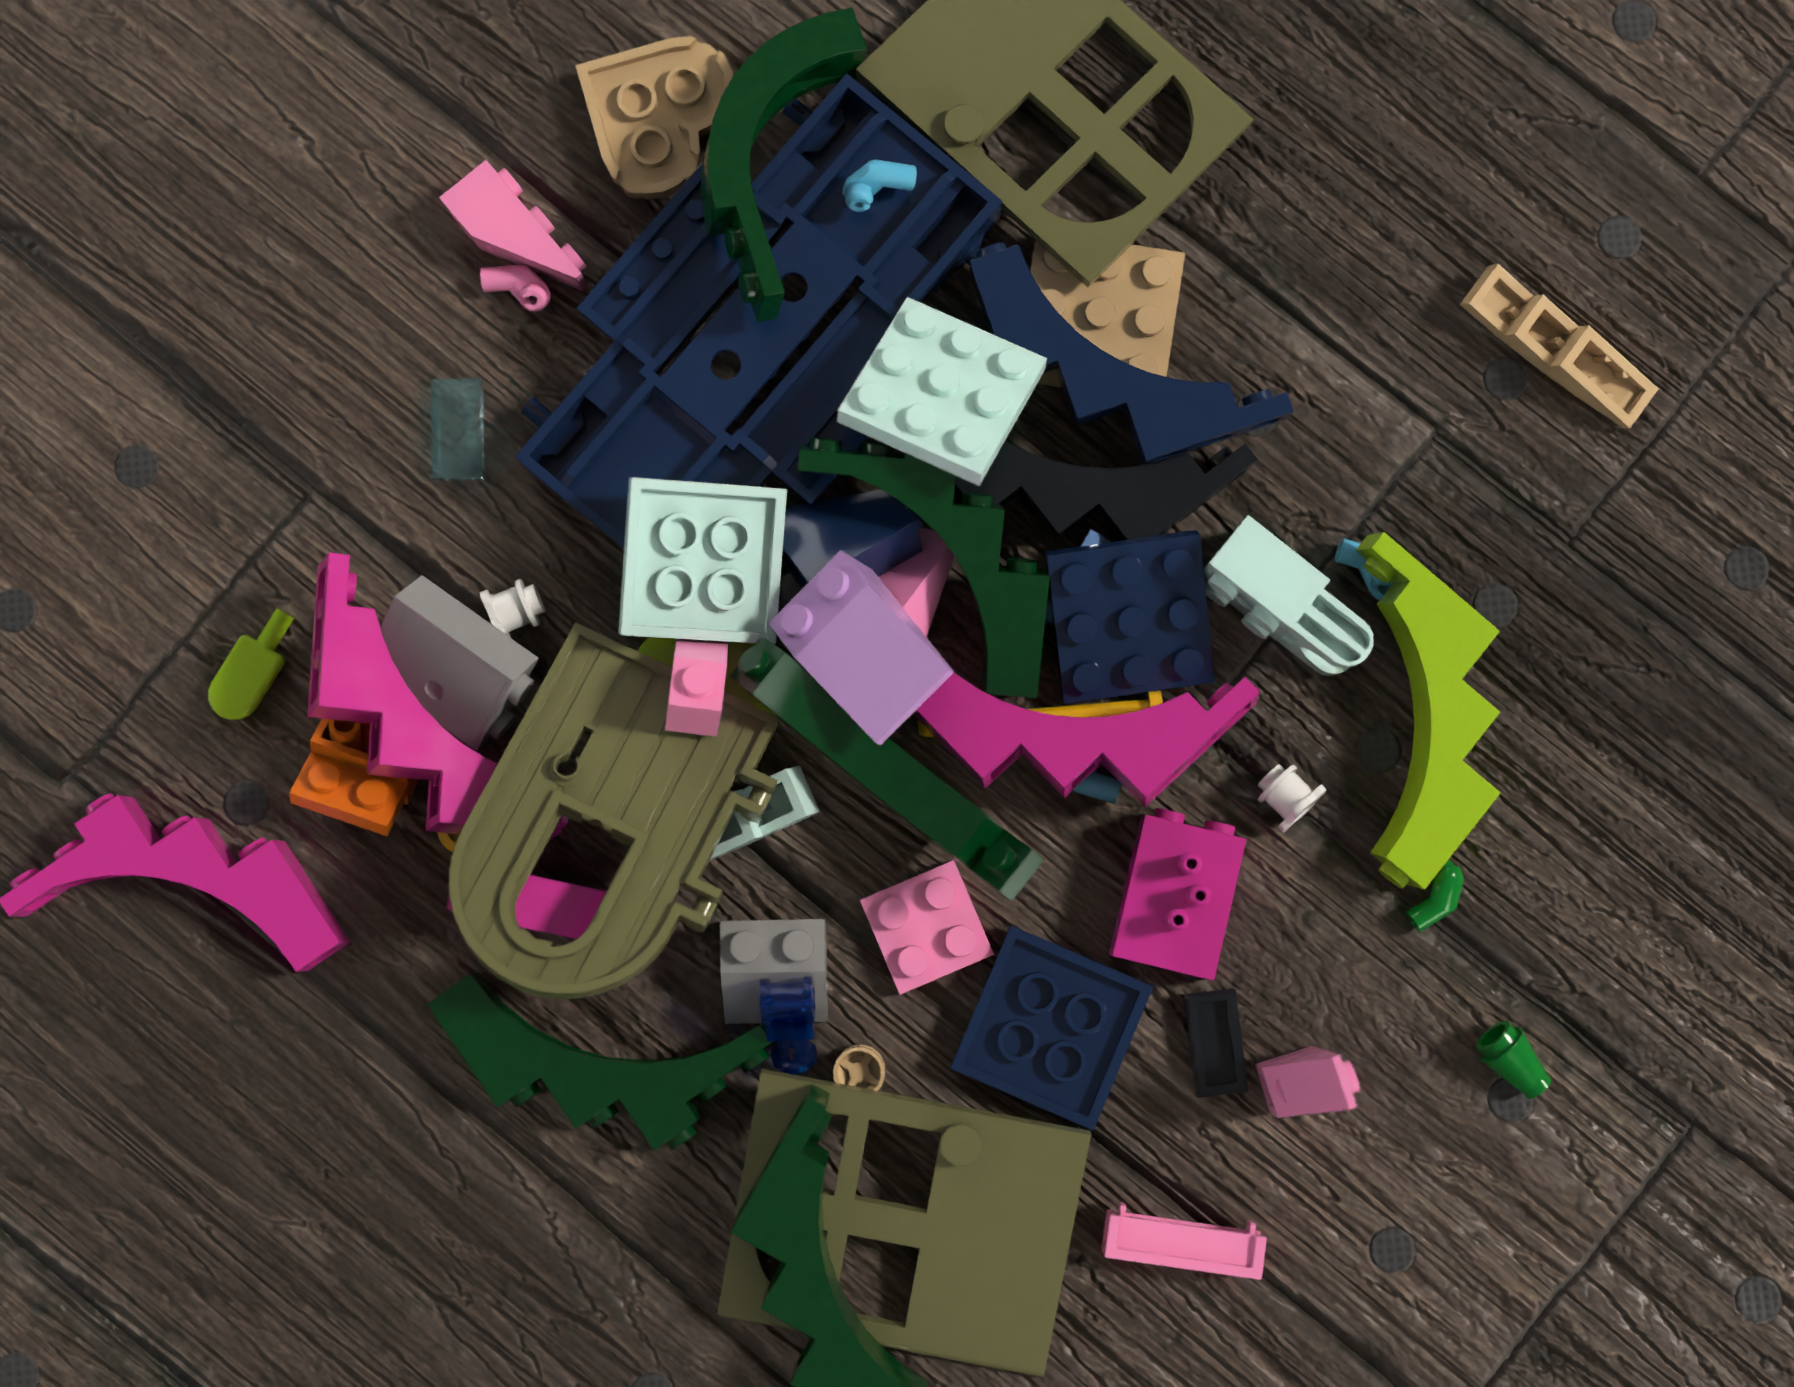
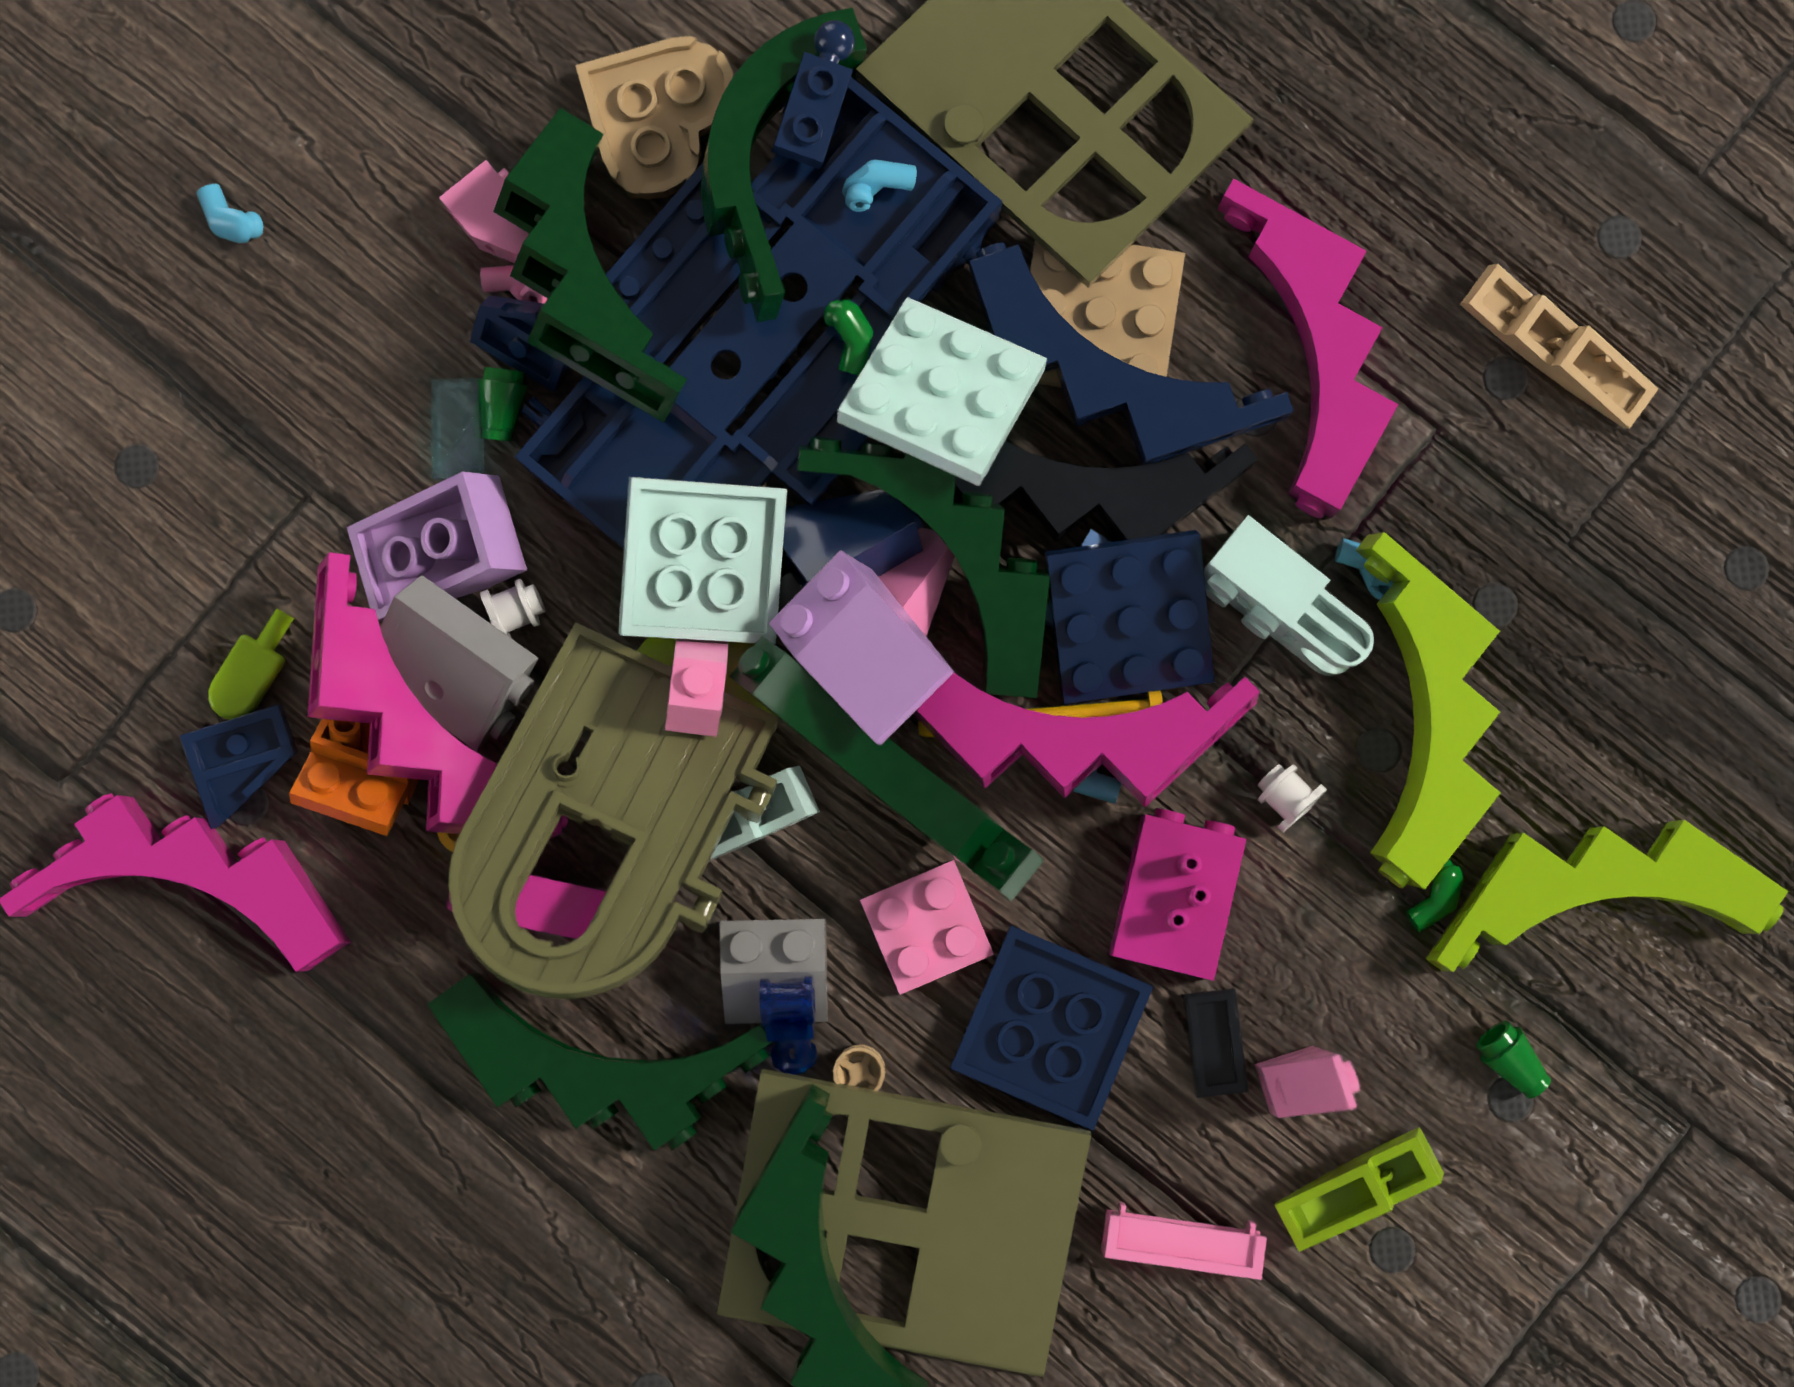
none -> dark blue wing [179,703,298,829]
none -> medium azure arm [196,184,264,243]
none -> lavender slope [347,471,527,622]
none -> dark blue wing [470,295,569,393]
none -> green cone [478,367,528,442]
none -> dark green arch [493,108,687,423]
none -> dark blue plate [771,20,855,169]
none -> green arm [824,300,873,375]
none -> dark pink arch [1218,178,1399,518]
none -> lime slope [1274,1127,1444,1252]
none -> lime arch [1426,820,1789,972]

